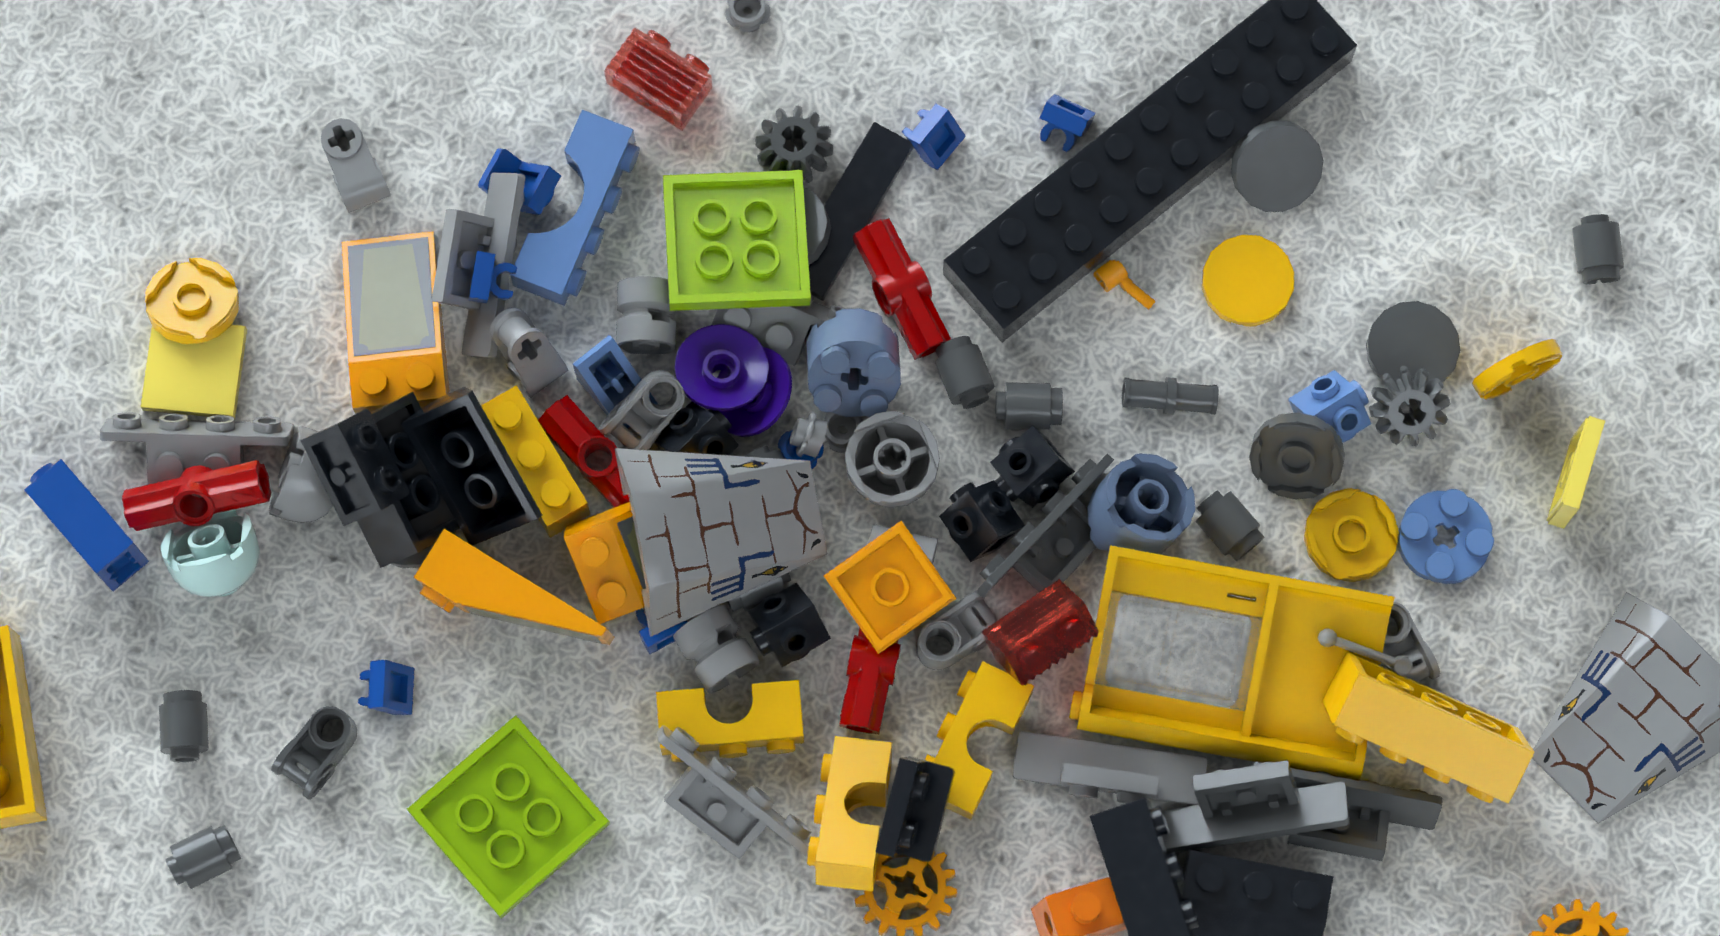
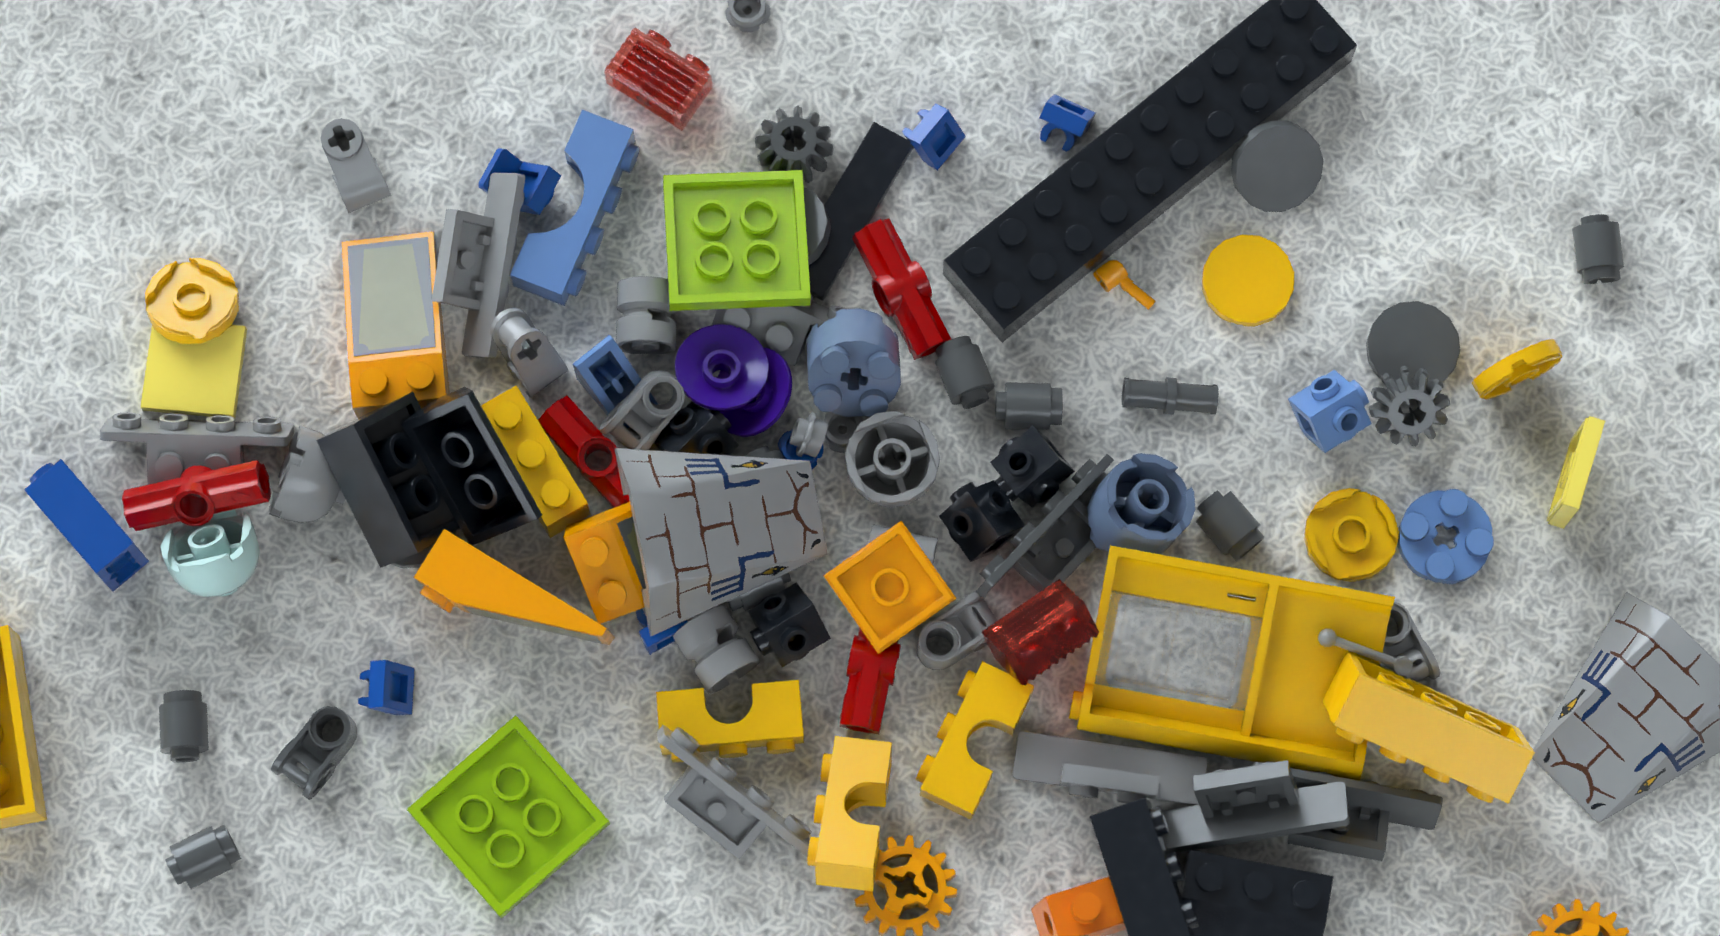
black bracket [300,409,409,526] -> none
blue tile [469,251,517,304] -> none
black bracket [875,756,955,862] -> none
dark grey tile [1249,412,1345,500] -> none

